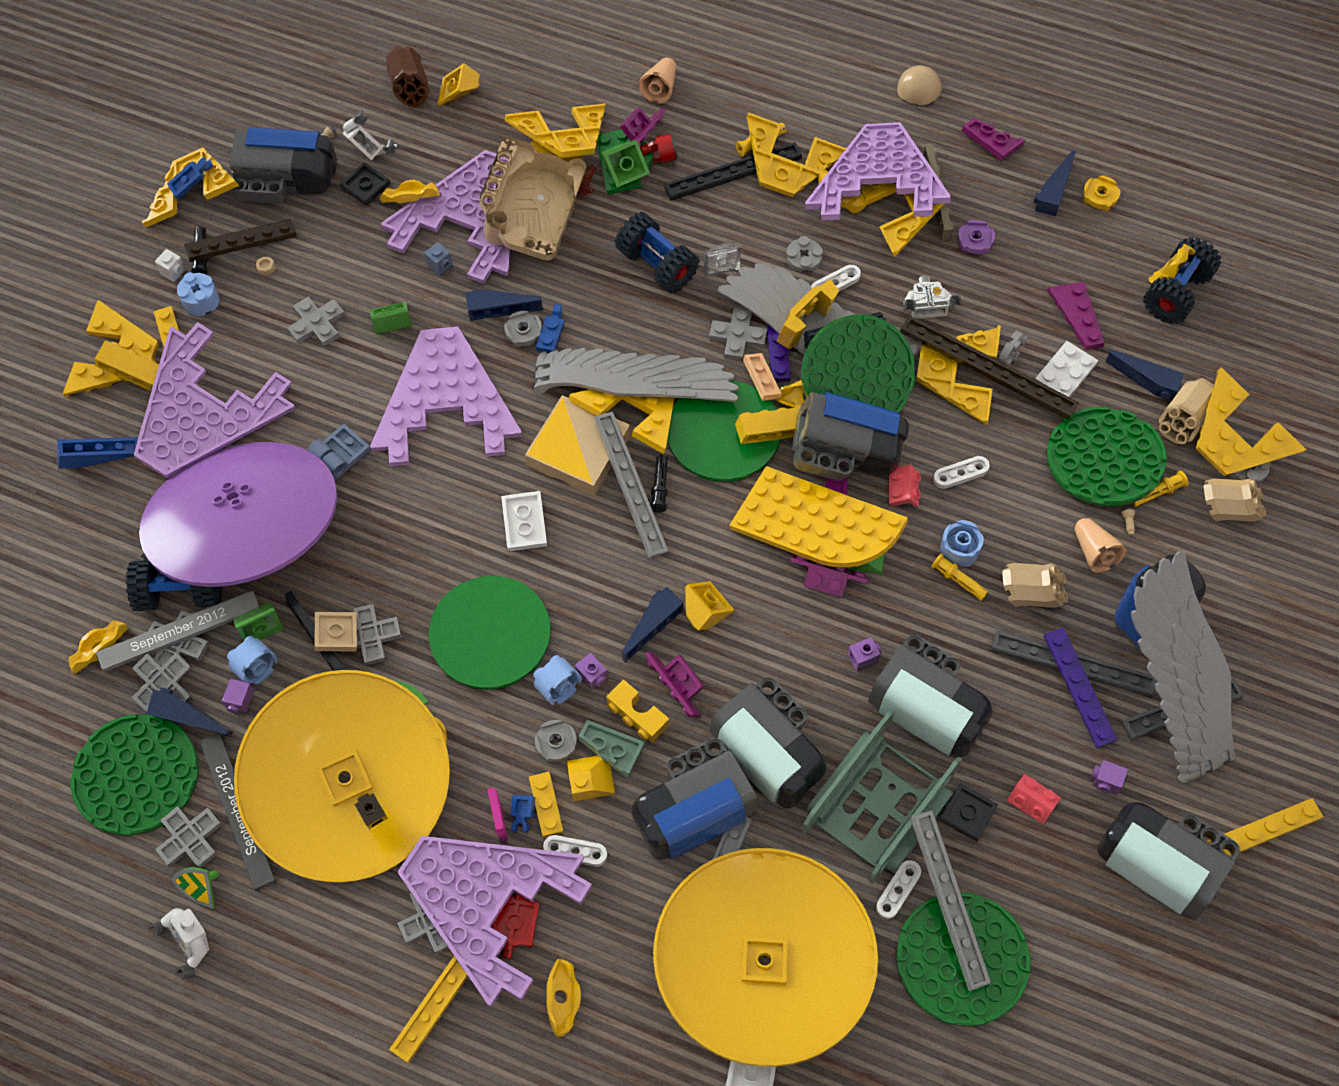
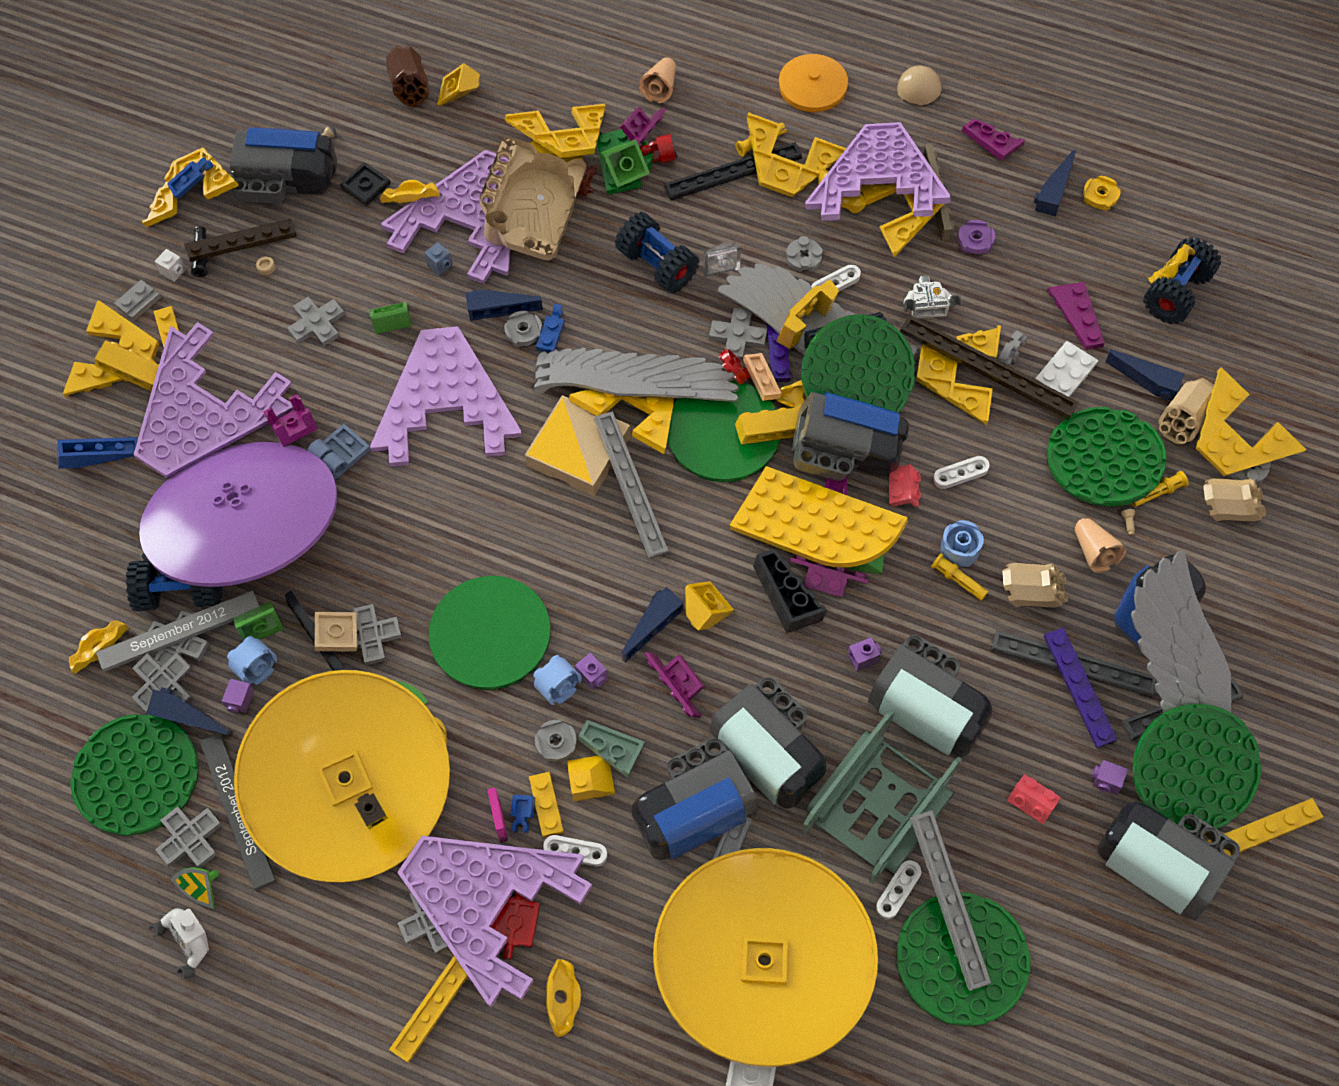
light blue brick [177,273,220,316] -> none
white torso [343,110,398,160] -> none
white plate [501,491,547,552] -> none
yellow arch [606,679,670,743] -> none
black pin [650,455,669,513] -> none
black plate [940,783,998,842] -> none
none -> light grey plate [114,280,161,321]
none -> magenta panel [263,394,318,447]
none -> red plate [718,348,751,384]
none -> black wedge [753,549,827,633]
none -> light orange dish [779,54,848,112]
none -> green tile [1133,703,1262,830]

